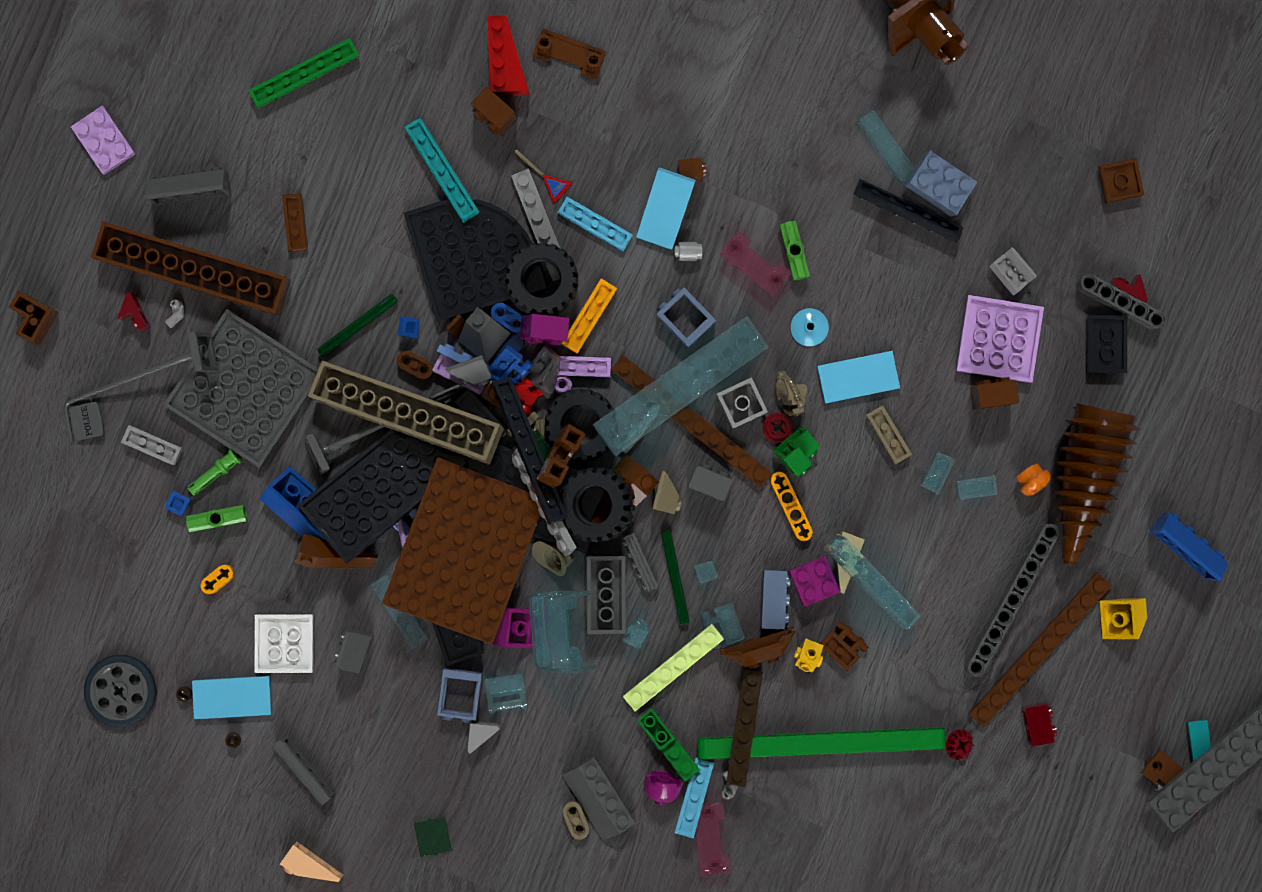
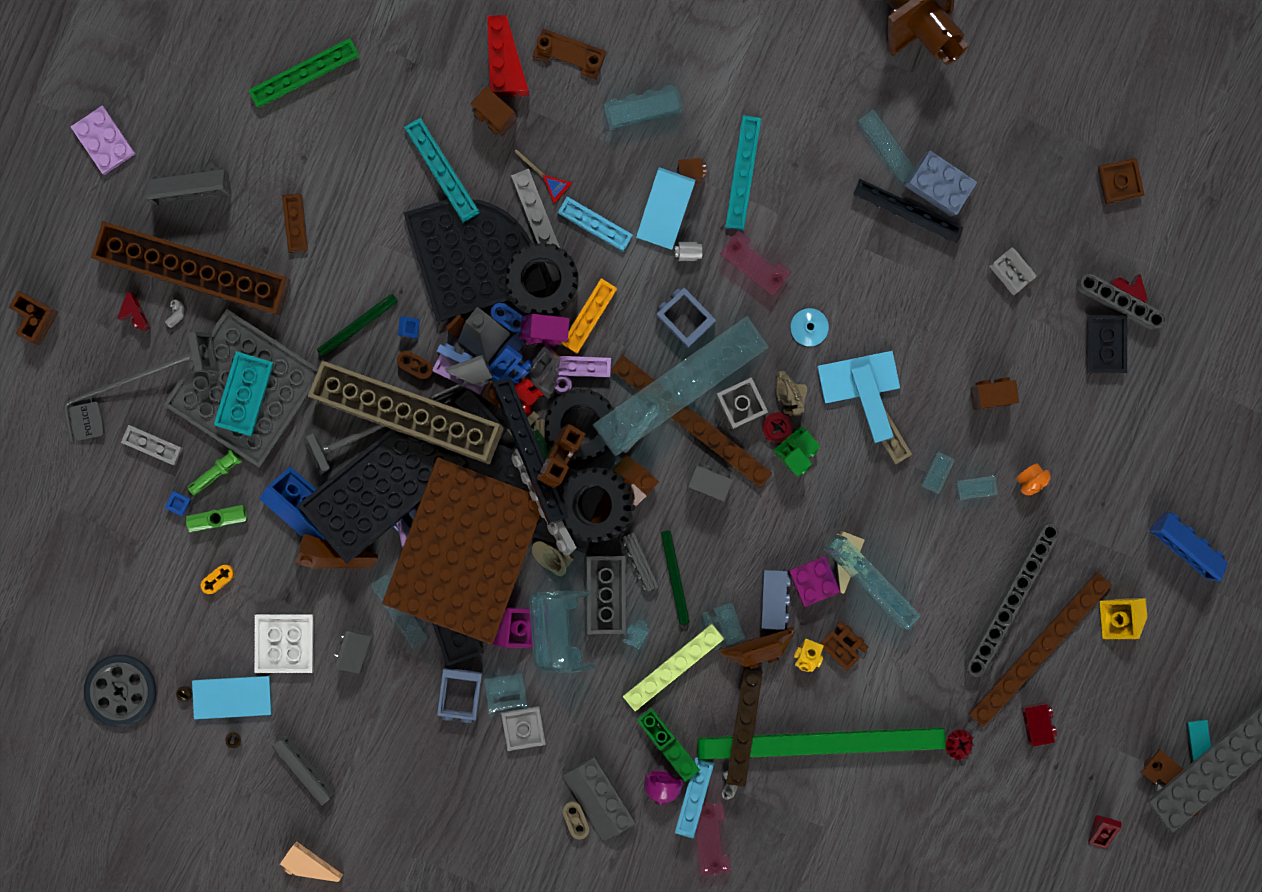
clear green piece [414,817,452,857] -> none
light grey slope [468,721,501,754] -> none
dark tan slope [652,471,682,514] -> none
clear light blue plate [694,560,718,584] -> none
light orange beam [770,472,813,541] -> none
bright green piece [779,221,810,281] -> none
lavender plate [955,295,1044,383] -> none
reddish brown cone [1055,403,1141,566] -> none
none -> teal plate [214,351,274,436]
none -> light grey plate [501,706,546,751]
none -> clear light blue brick [603,85,683,130]
none -> teal tile [725,115,761,231]
none -> medium azure tile [851,364,894,443]
none -> dark red slope [1088,815,1122,849]

